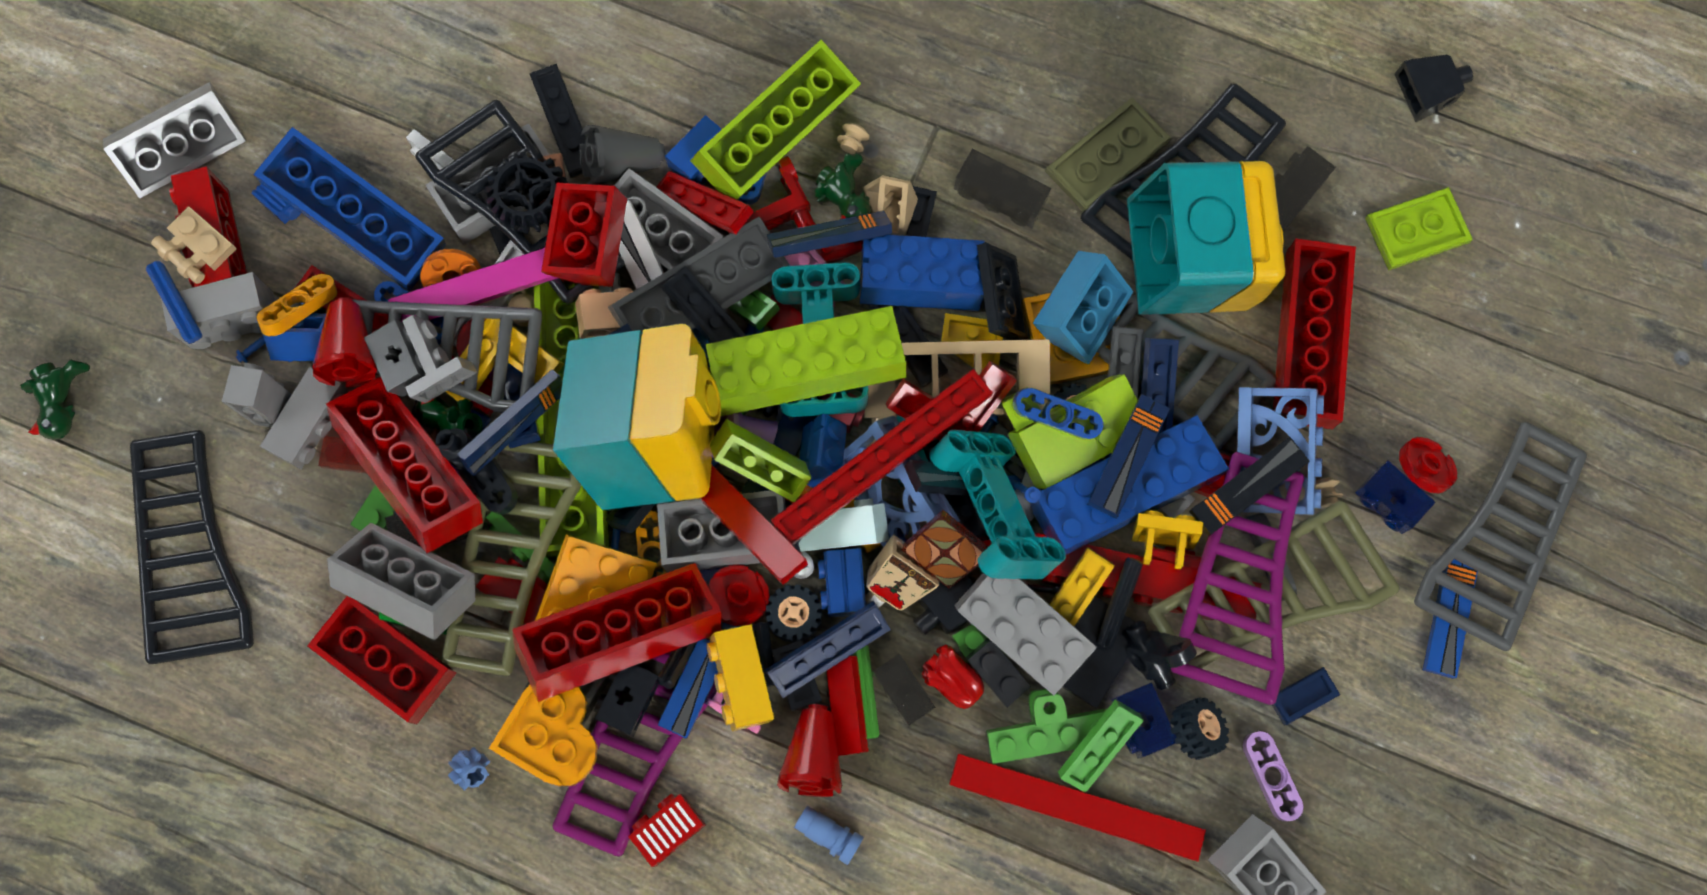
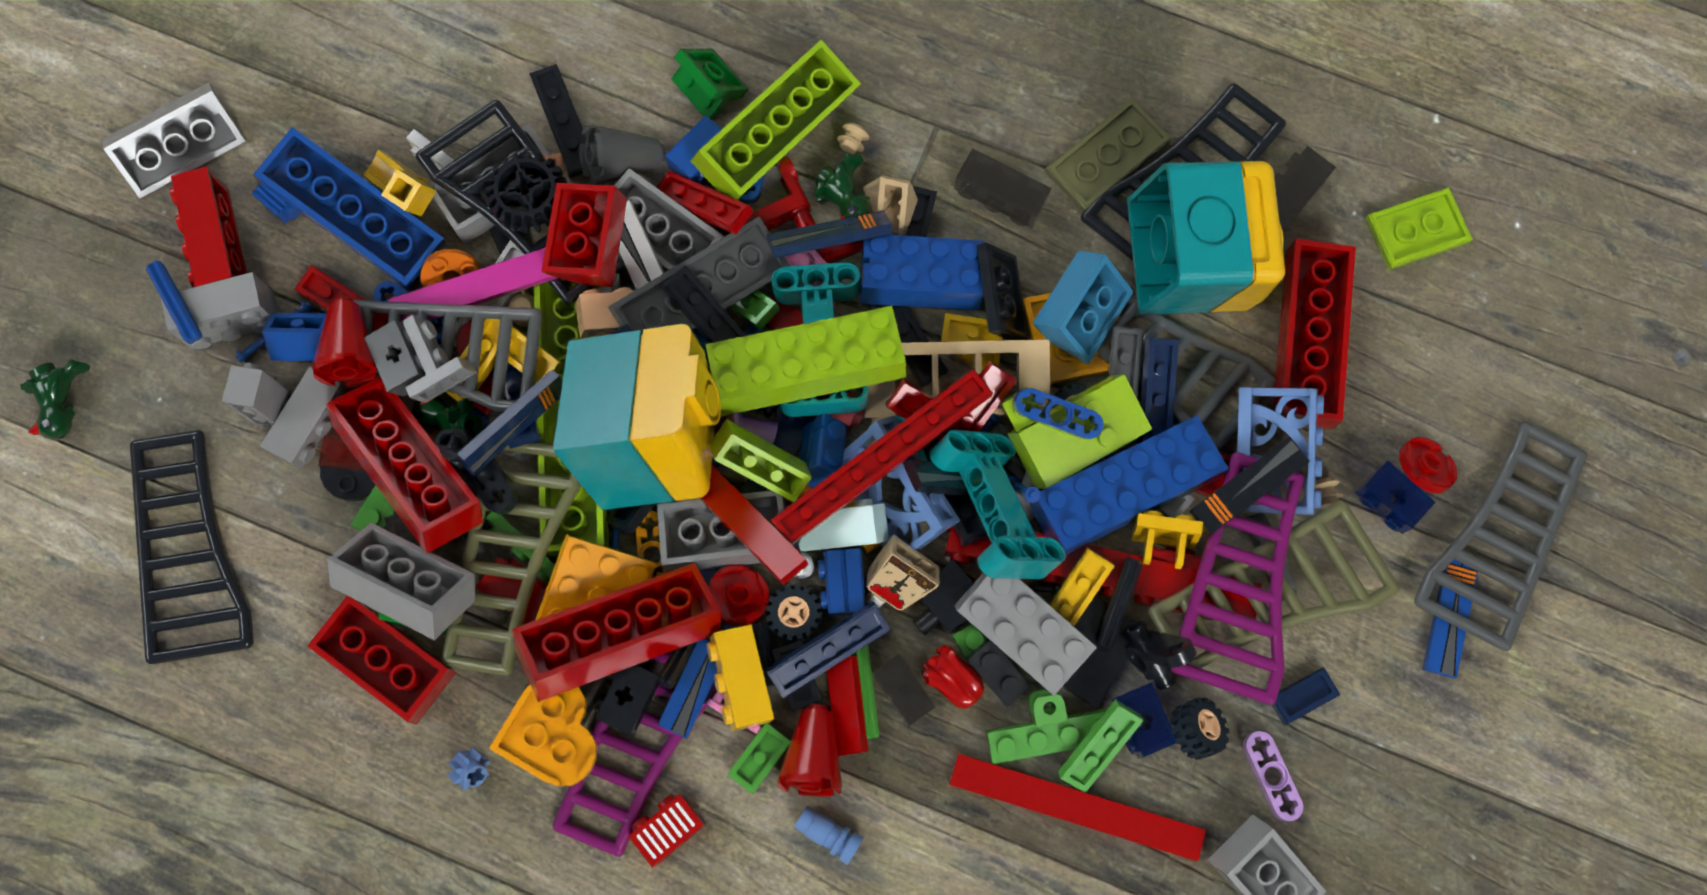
tan plate [151,206,237,284] -> none
light orange beam [256,274,337,336] -> none
tile [901,510,988,589] -> none
dark blue tile [1087,394,1170,519] -> none
black torso [1394,54,1473,122] -> none
none -> black plate [320,466,375,502]
none -> yellow arch [363,149,437,216]
none -> green bracket [671,48,749,120]
none -> bright green plate [727,723,791,794]

